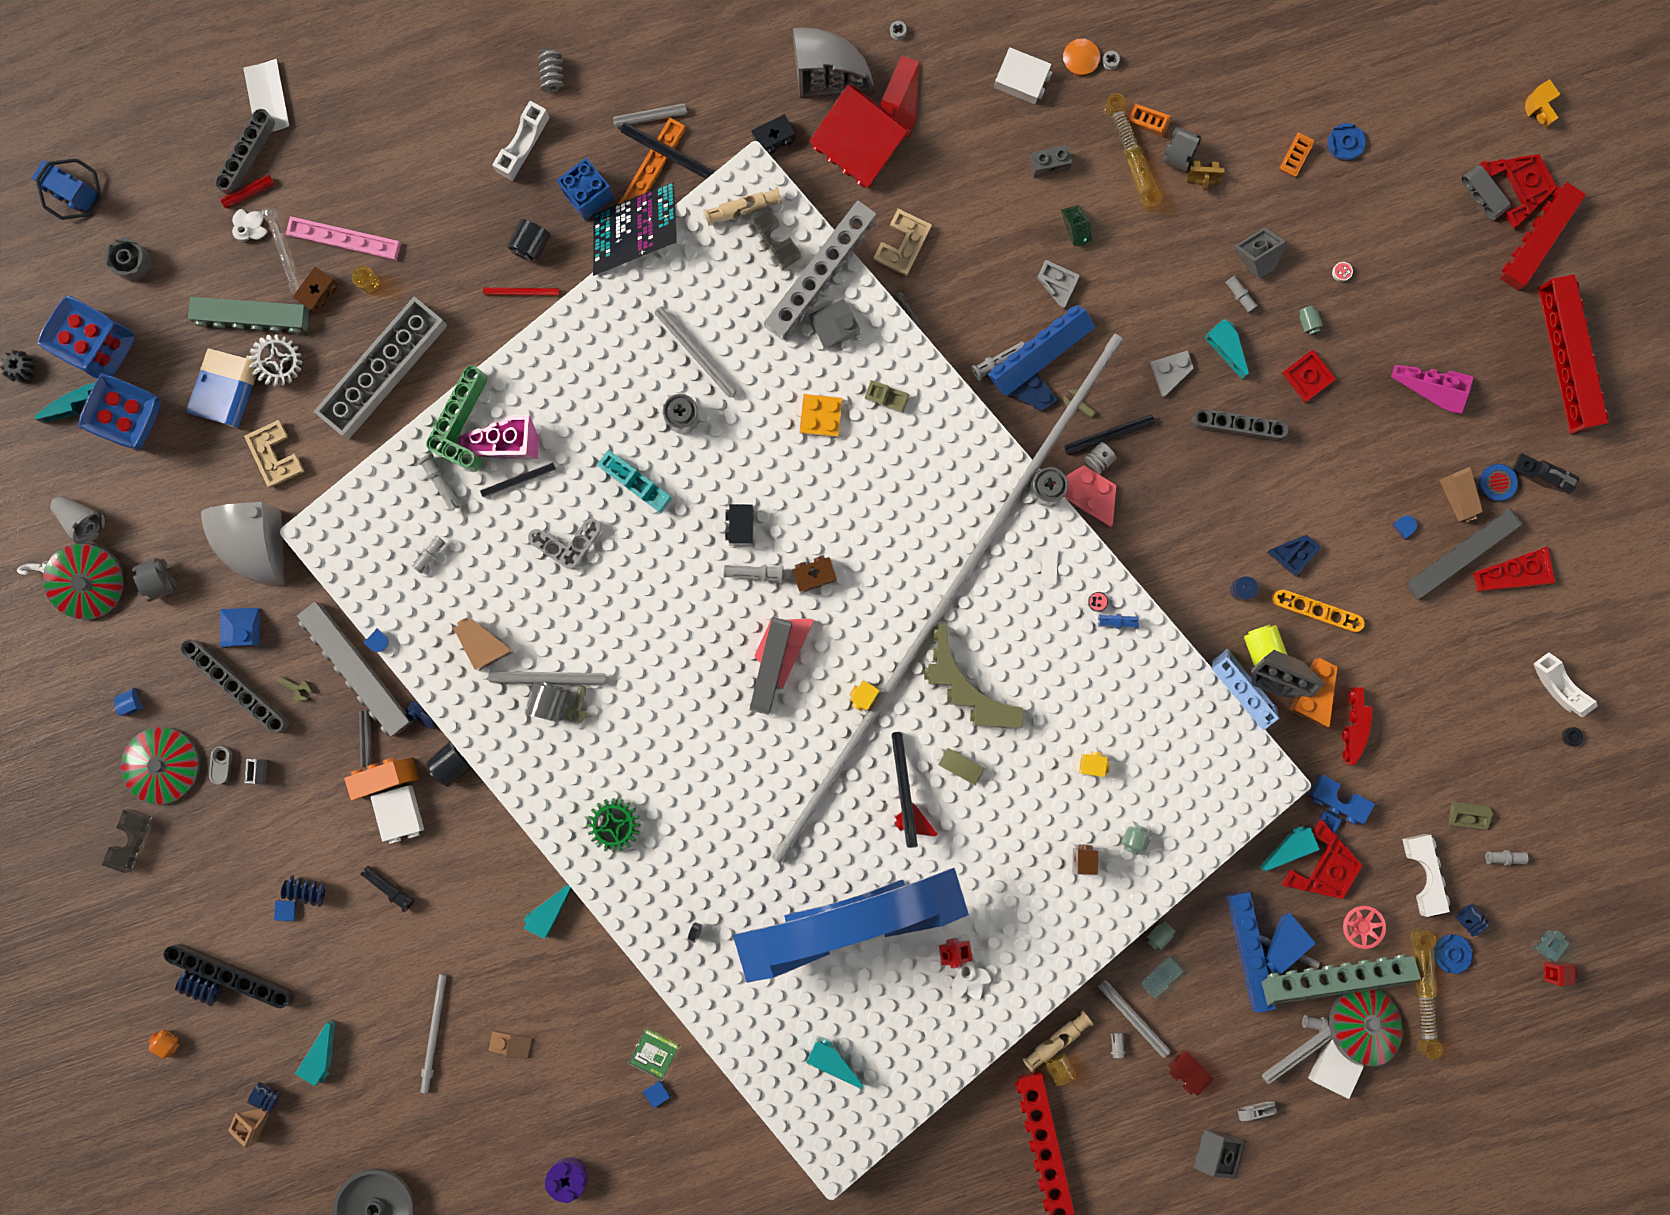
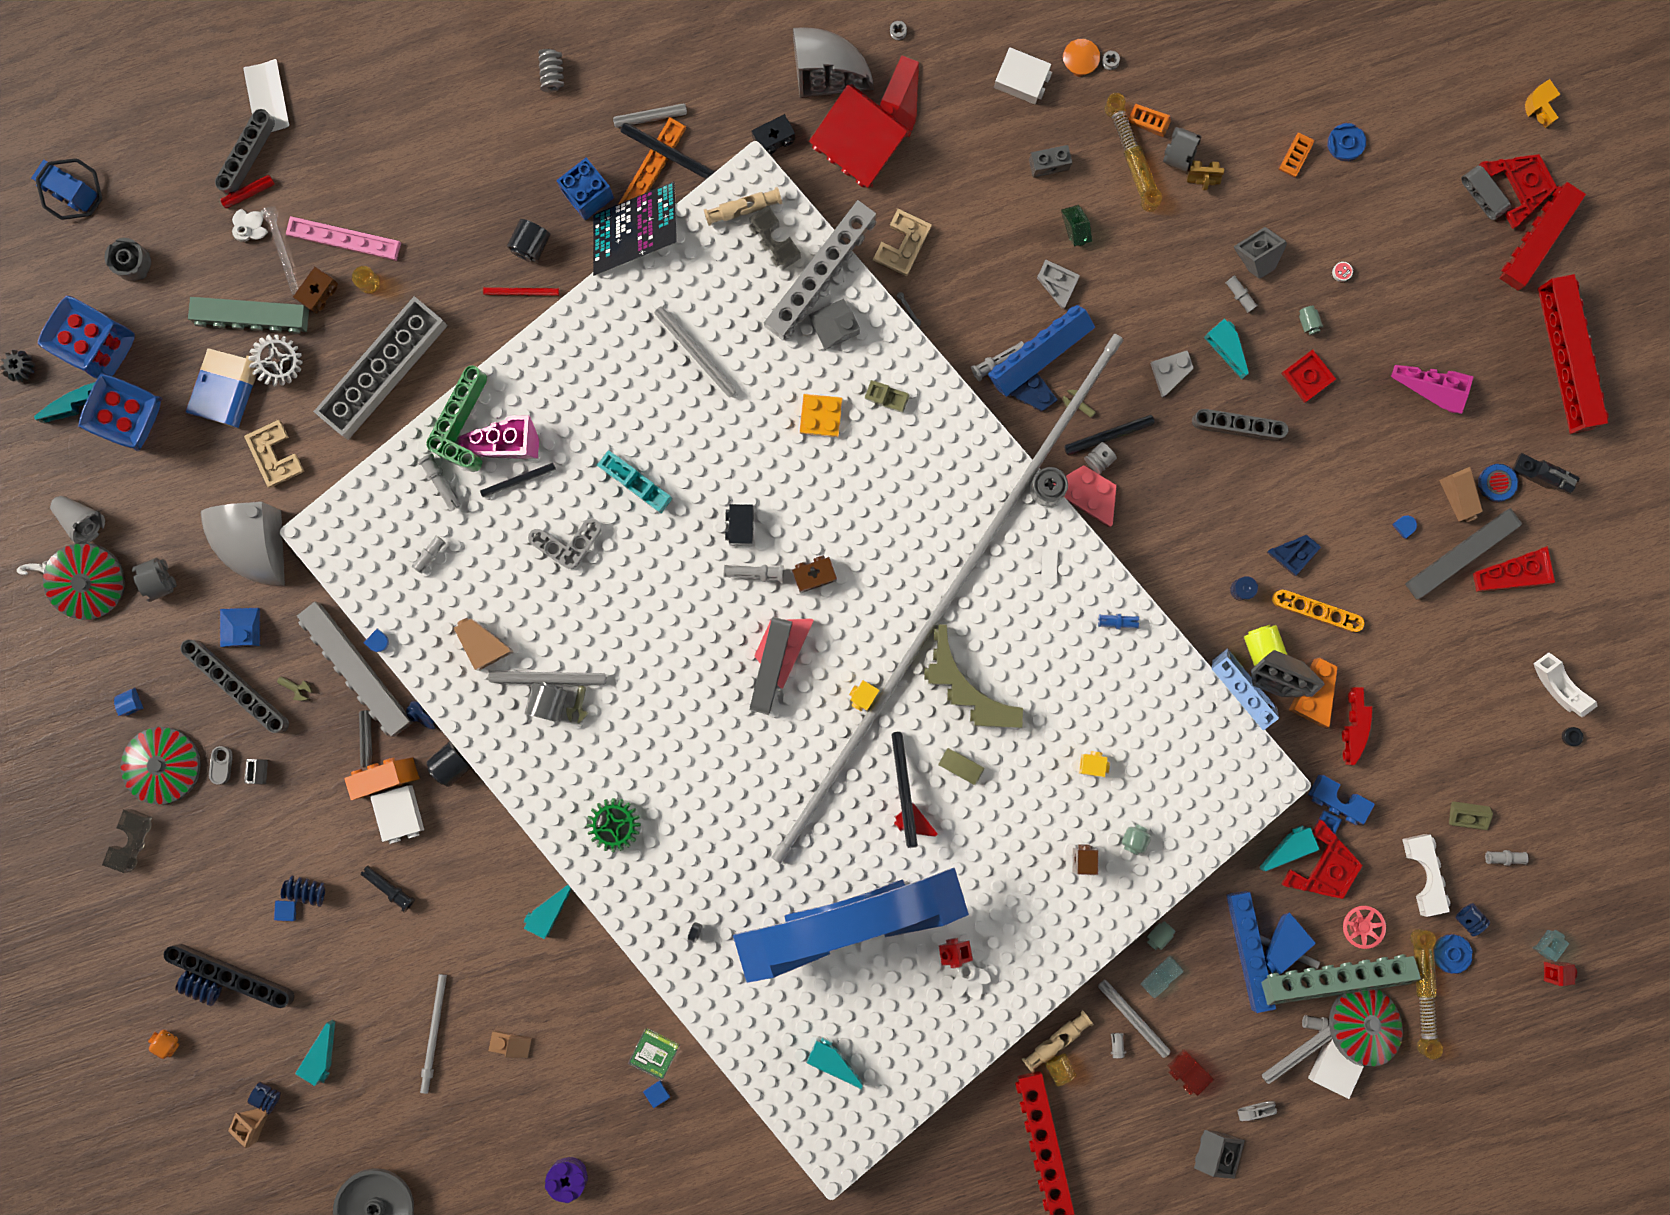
white arch [492,101,550,181] -> none
dark grey piece [663,394,700,434] -> none
tile [1088,592,1108,612] -> none

